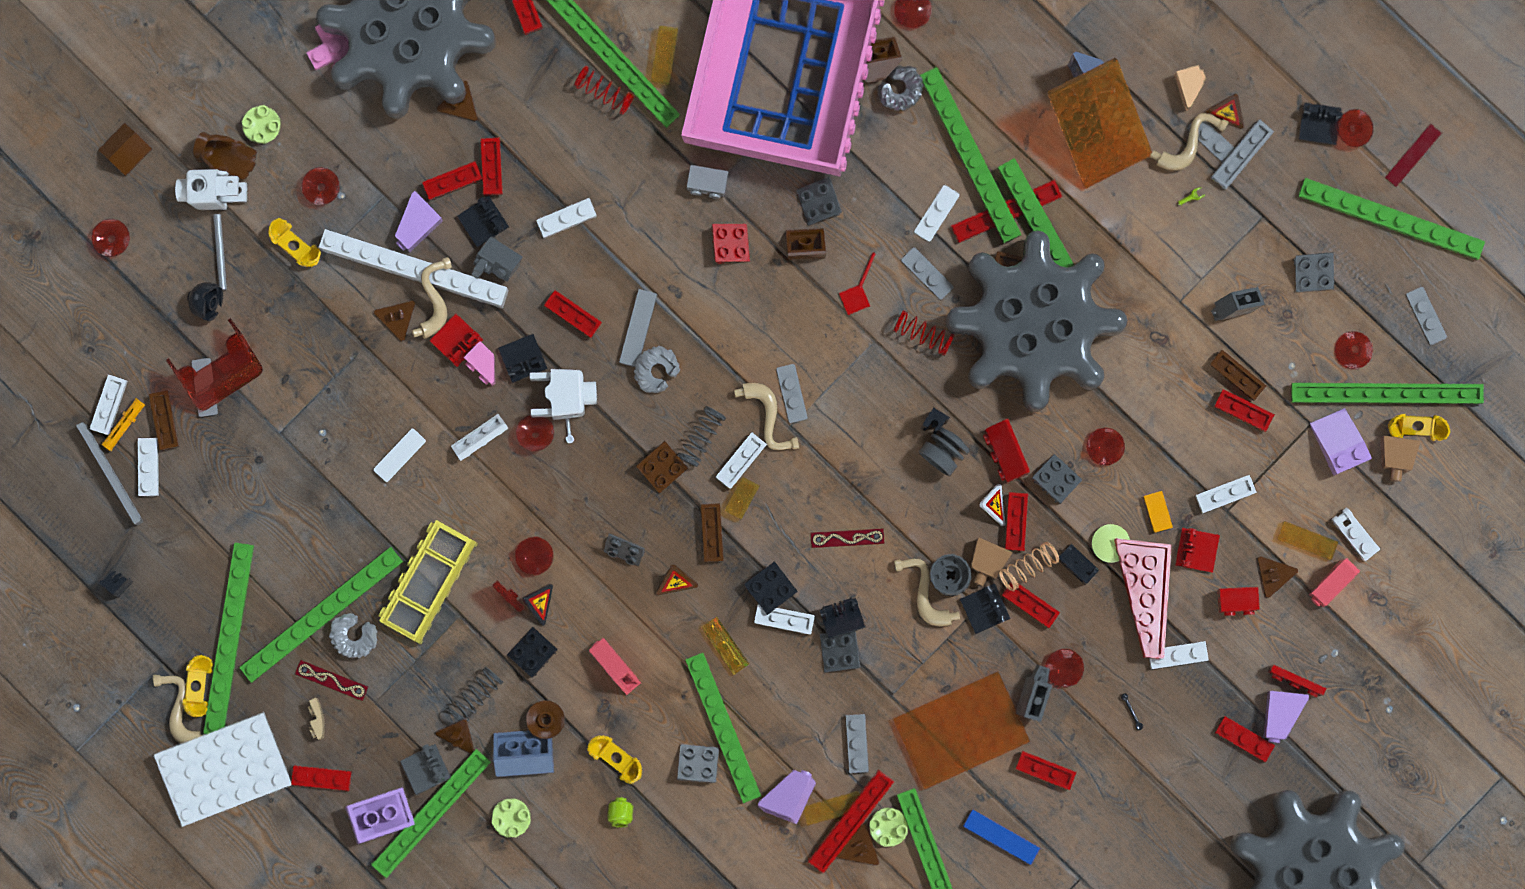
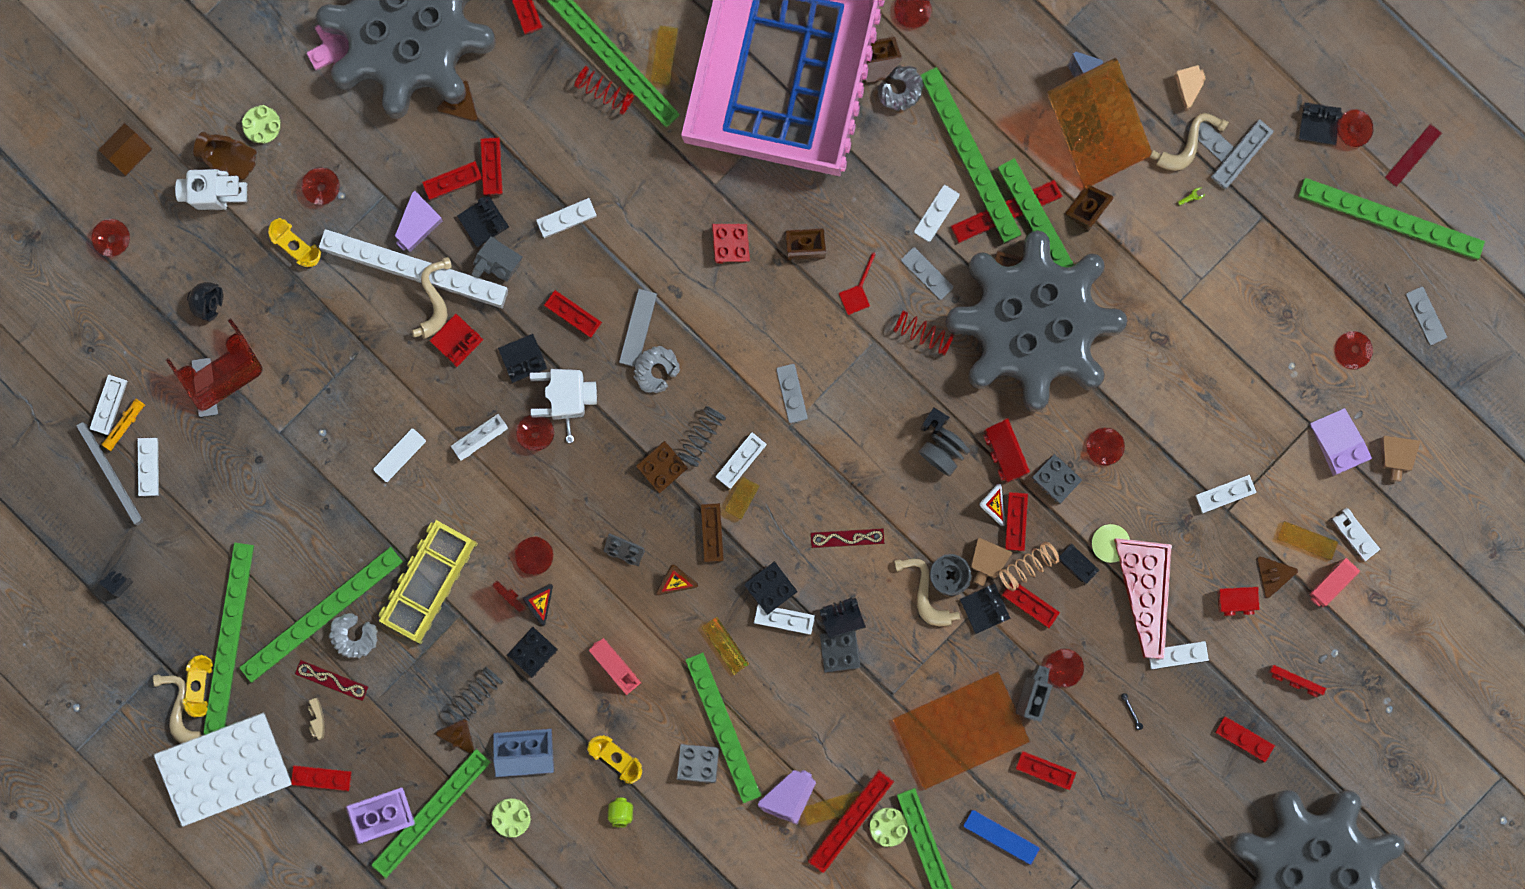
reddish brown plate [149,390,180,451] -> none
light grey bar [213,214,227,290] -> none
reddish brown piece [374,301,415,341] -> none
dark grey hinge [401,744,451,795] -> none
bright pink slope [464,341,495,386] -> none
reddish brown dish [526,700,565,739] -> none
light grey brick [687,165,728,199] -> none
tan animal [734,383,799,450] -> none
dark grey hinge [796,177,842,226] -> none
reddish brown piece [837,825,879,865] -> none
light grey plate [846,714,869,773] -> none
light orange tile [1143,491,1173,533] -> none
red hinge [1175,528,1220,573] -> none
piece [1205,94,1245,129] -> none
reddish brown plate [1209,350,1266,401] -> none
dark grey hinge [1211,287,1265,321] -> none
red plate [1214,389,1275,432] -> none
lavender slope [1263,691,1309,743] -> none
bright green plate [1291,383,1484,404] -> none
dark grey hinge [1293,252,1334,292] -> none
yellow piece [1388,414,1450,441] -> none
none -> reddish brown slope [1065,184,1114,232]

